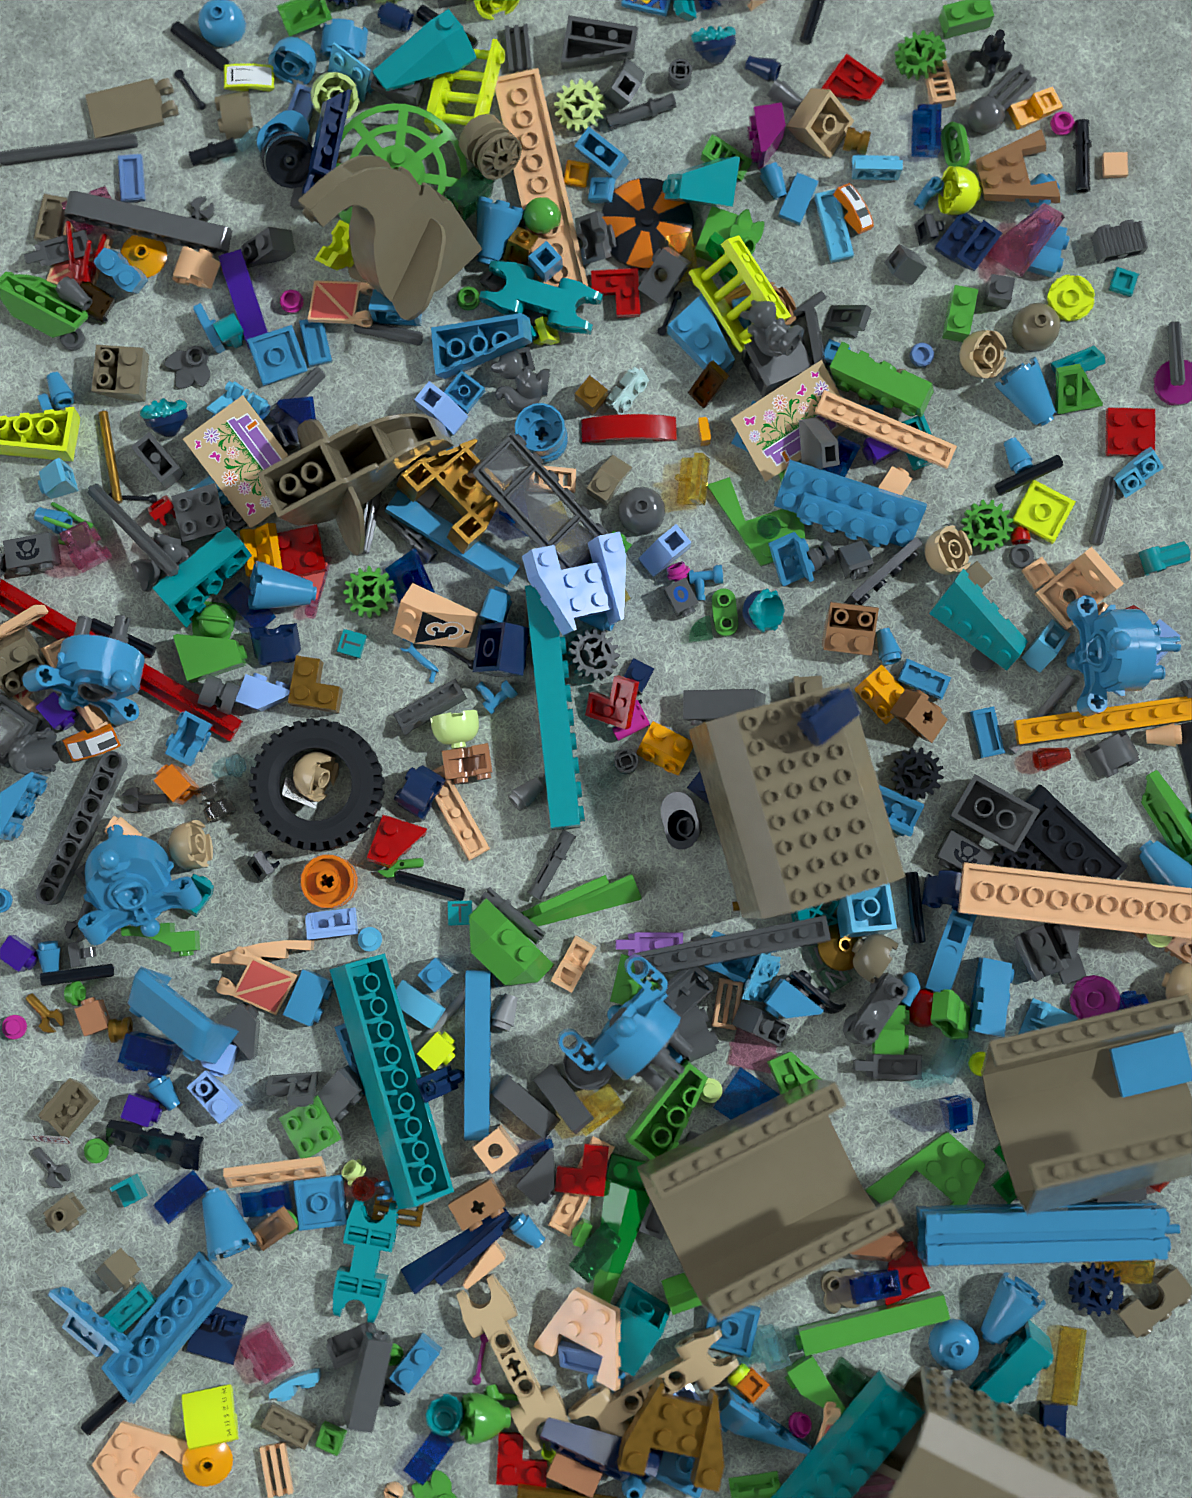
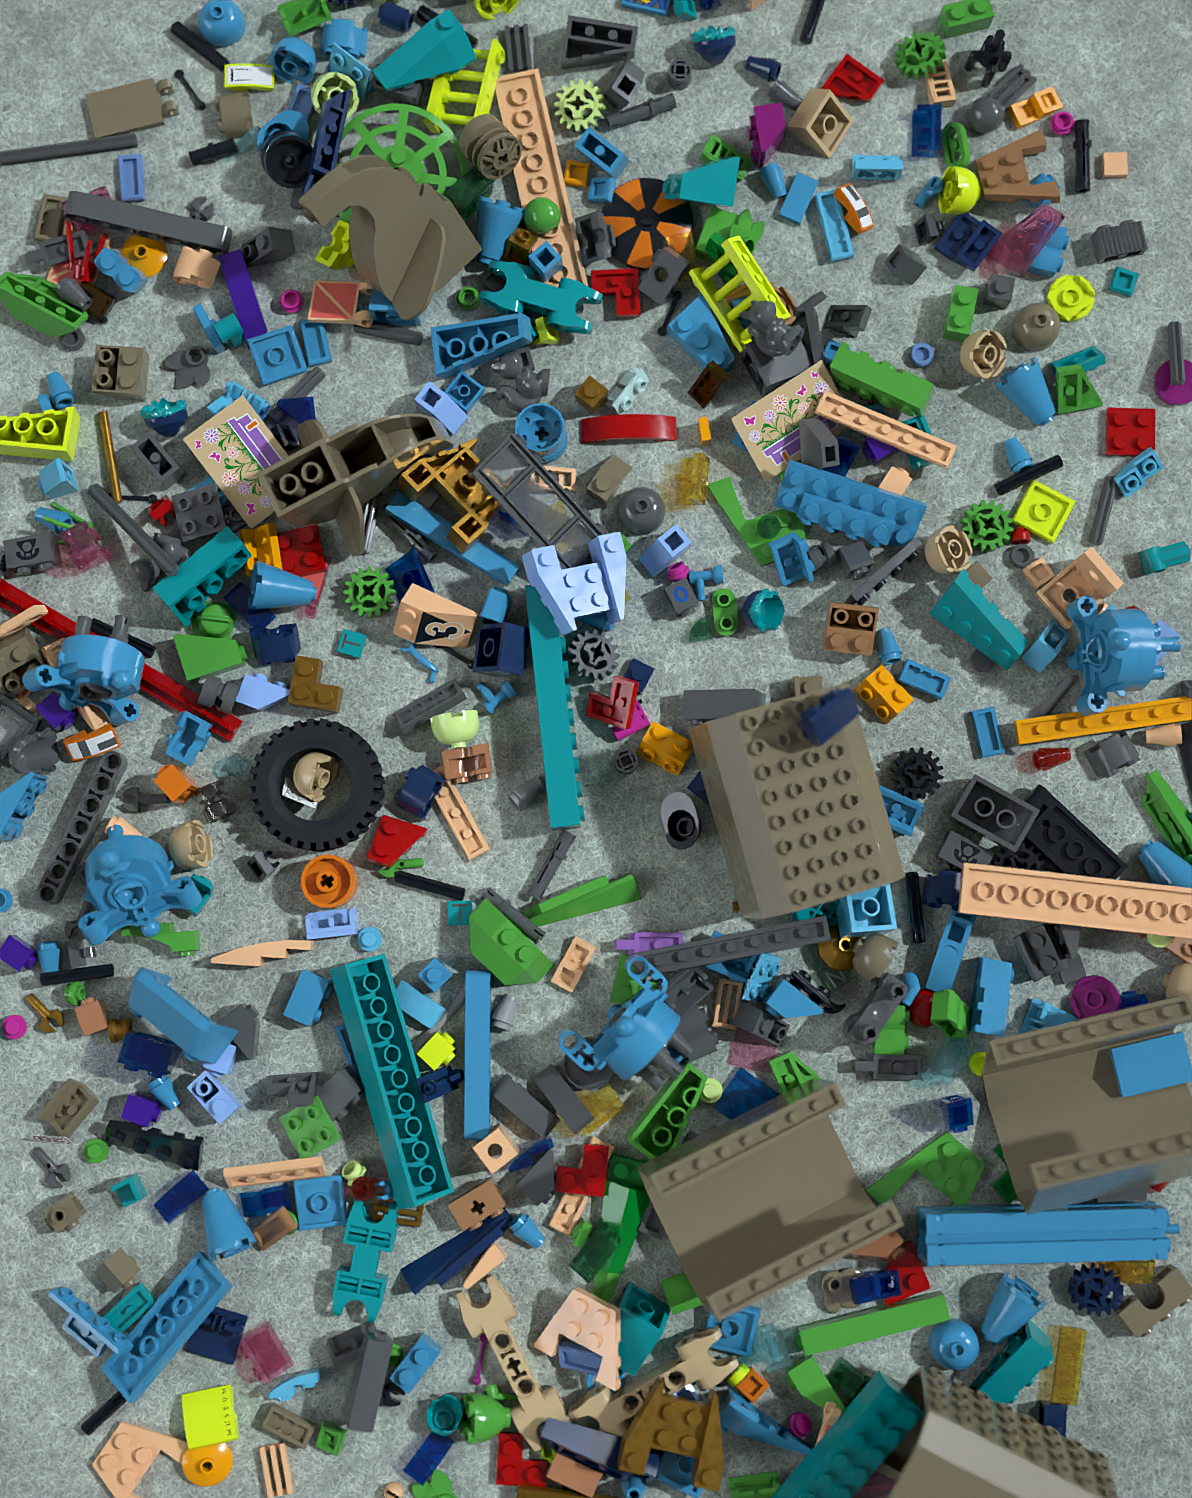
flag [216,946,297,1015] -> none
pearl gold wheel [842,127,871,155] -> none
medium nougat brick [890,689,948,743] -> none

